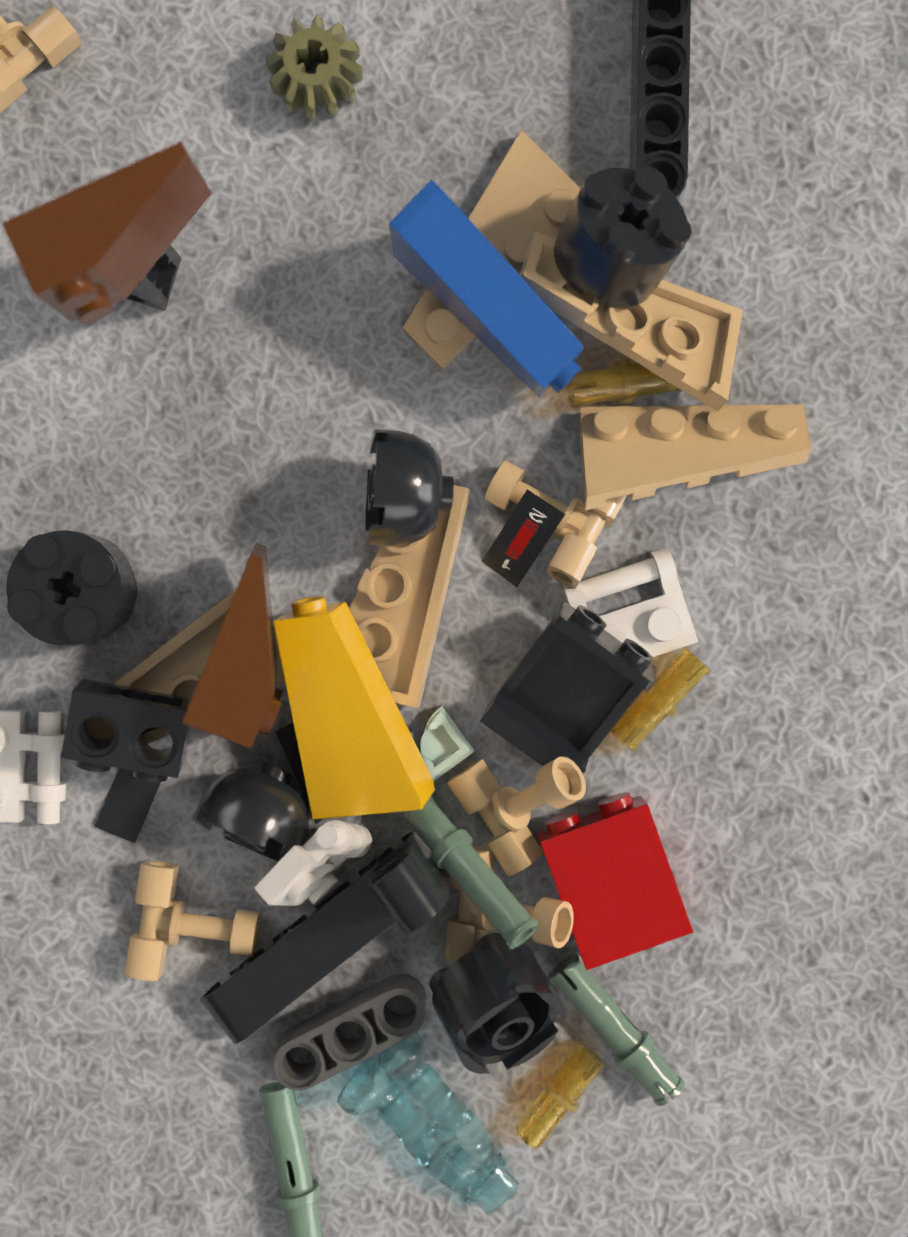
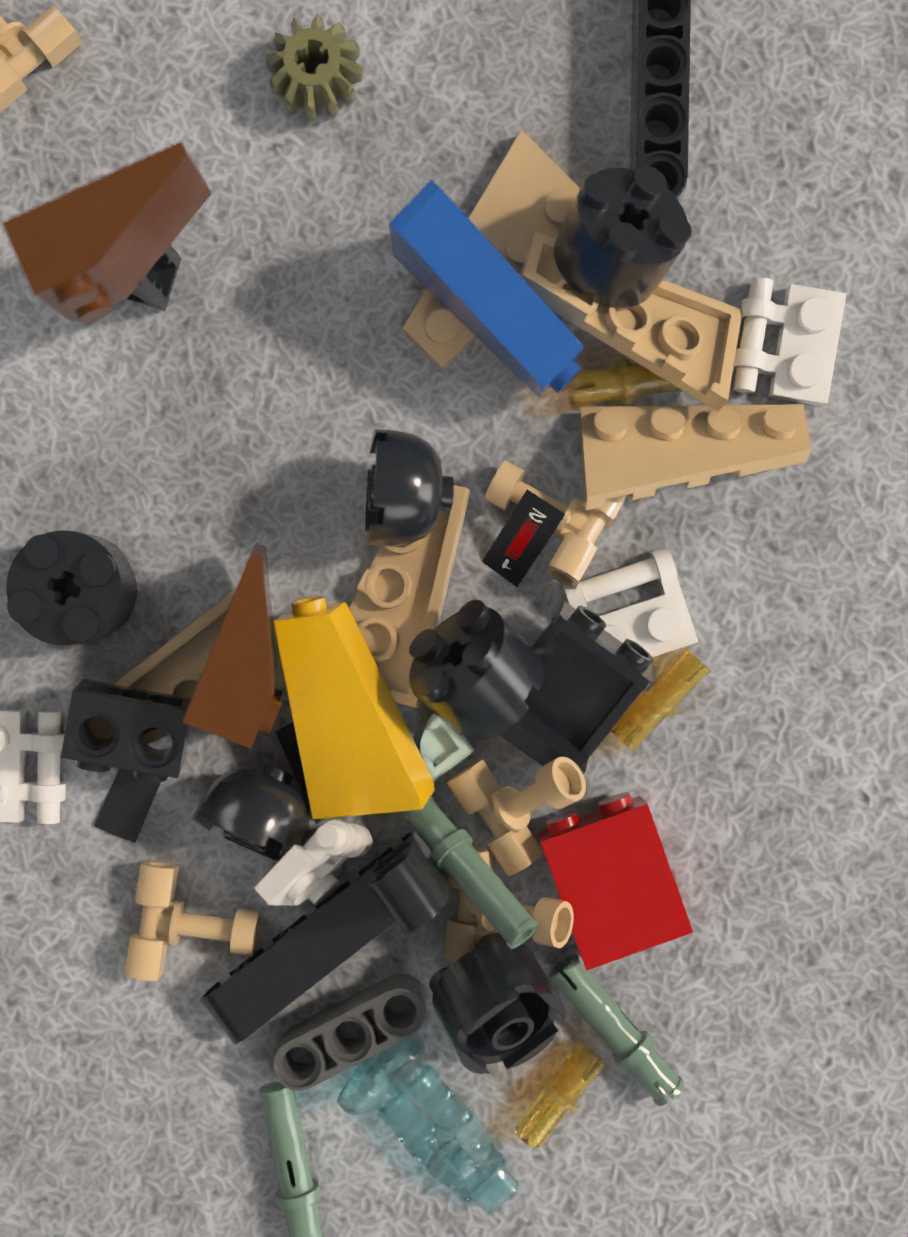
none -> black brick [409,599,544,740]
none -> white plate [733,277,846,406]

